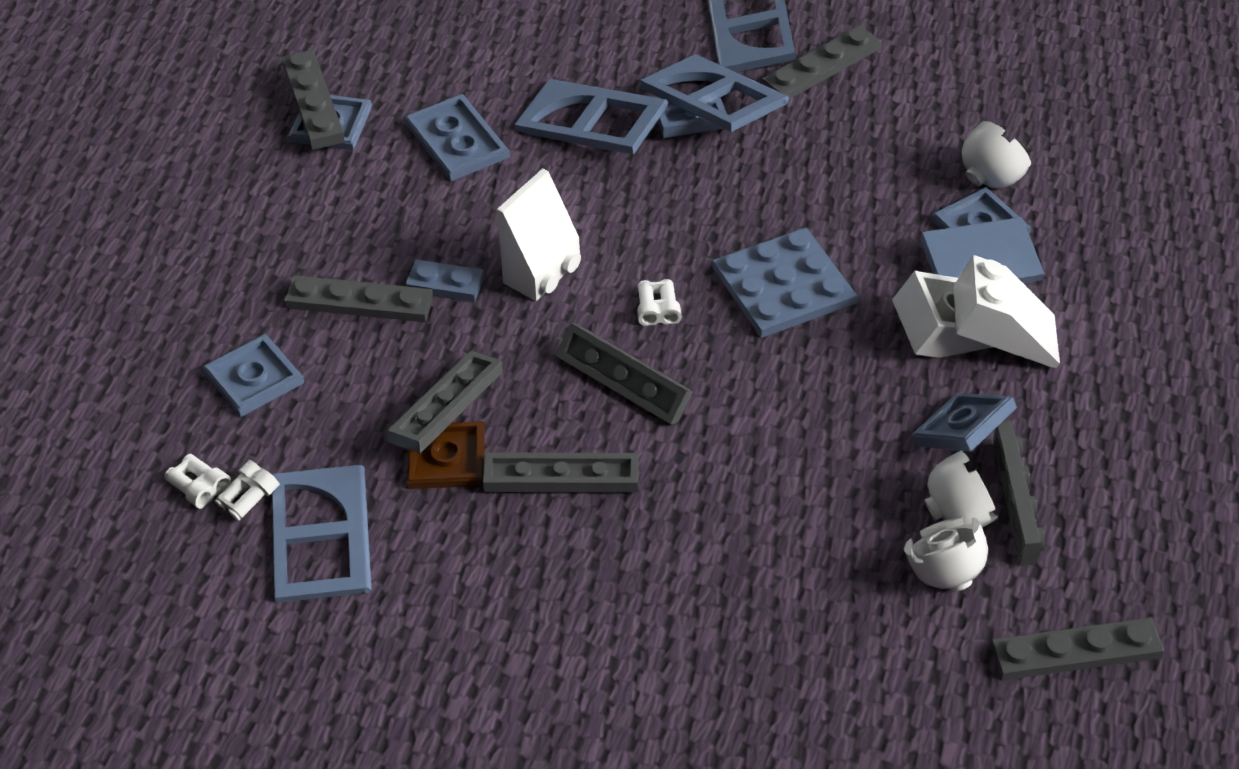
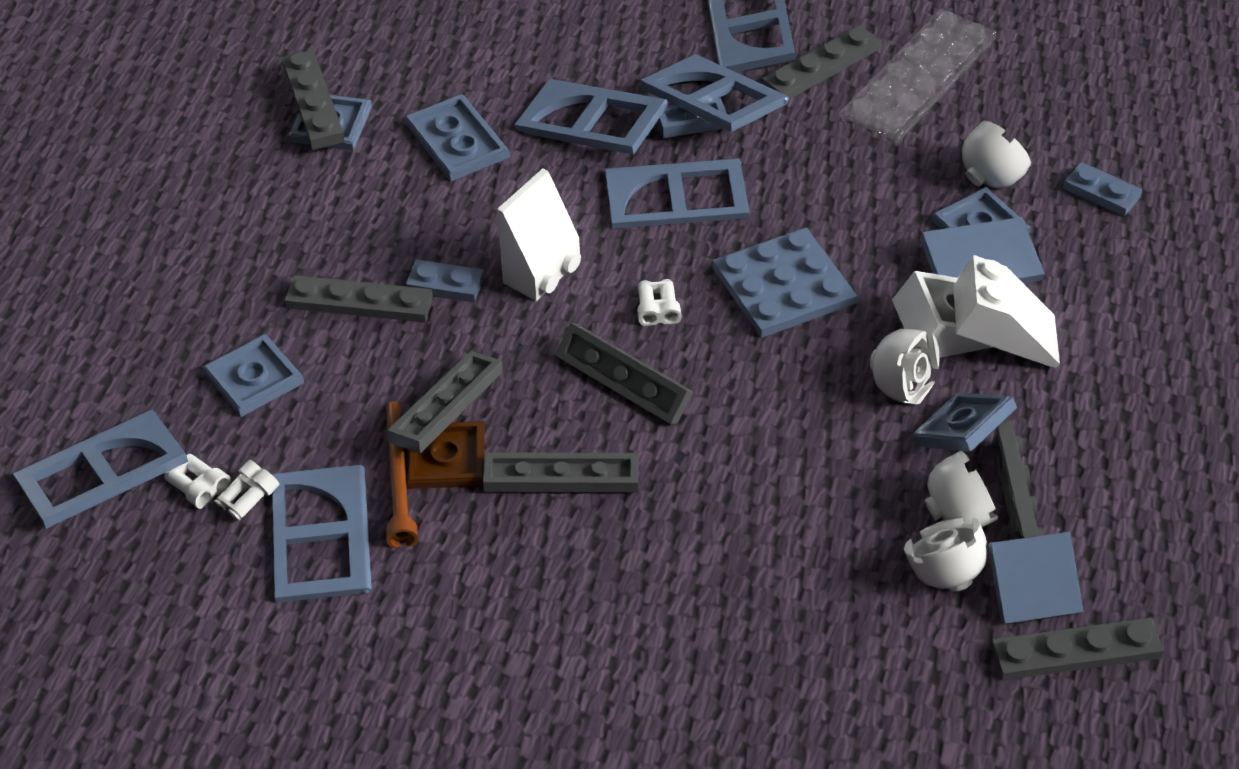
none -> sand blue window [13,409,188,529]
none -> dark orange piece [386,401,418,548]
none -> sand blue window [604,158,750,229]
none -> clear plate [838,8,997,146]
none -> white cylinder [870,329,939,404]
none -> sand blue tile [988,531,1084,624]
none -> sand blue plate [1063,162,1142,217]

